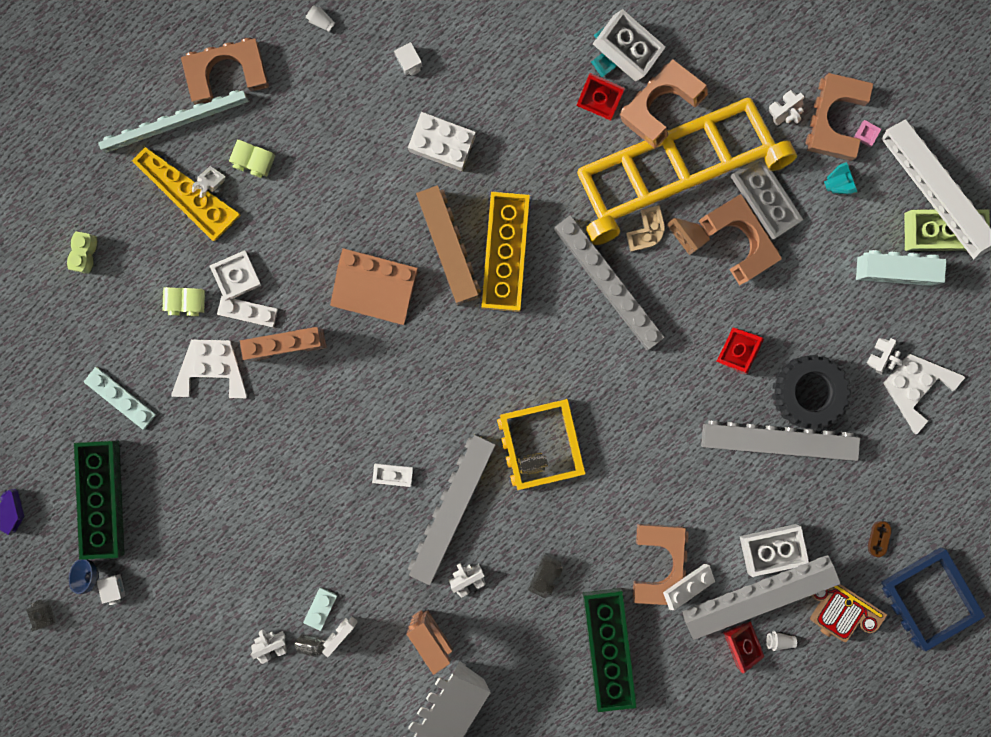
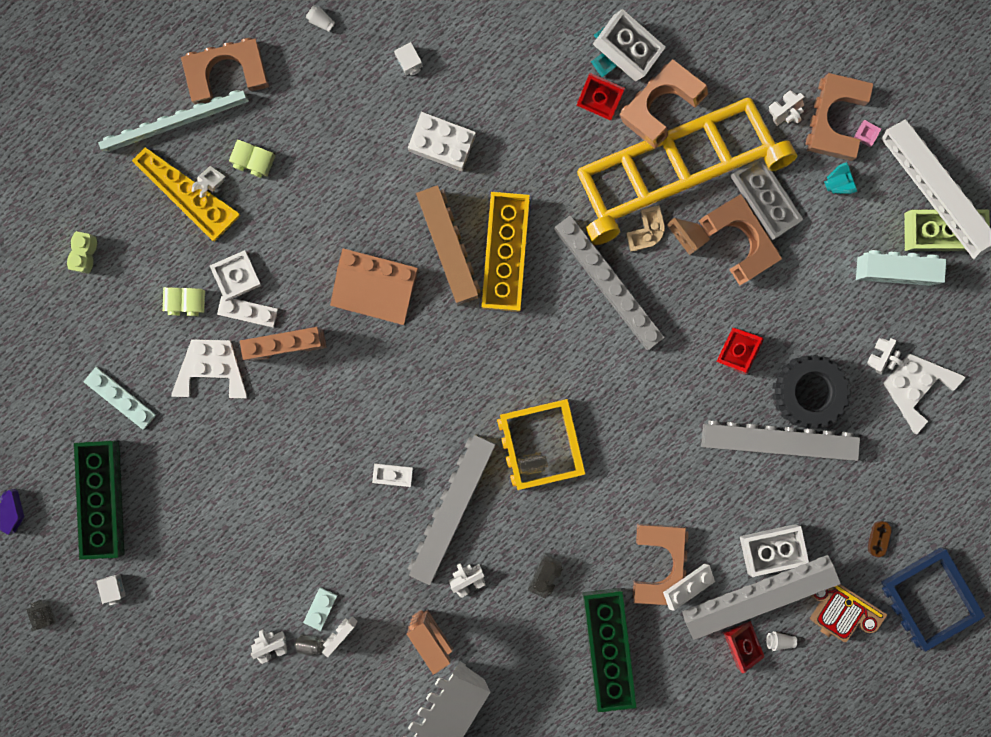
dark blue piece [69,559,99,594] -> none

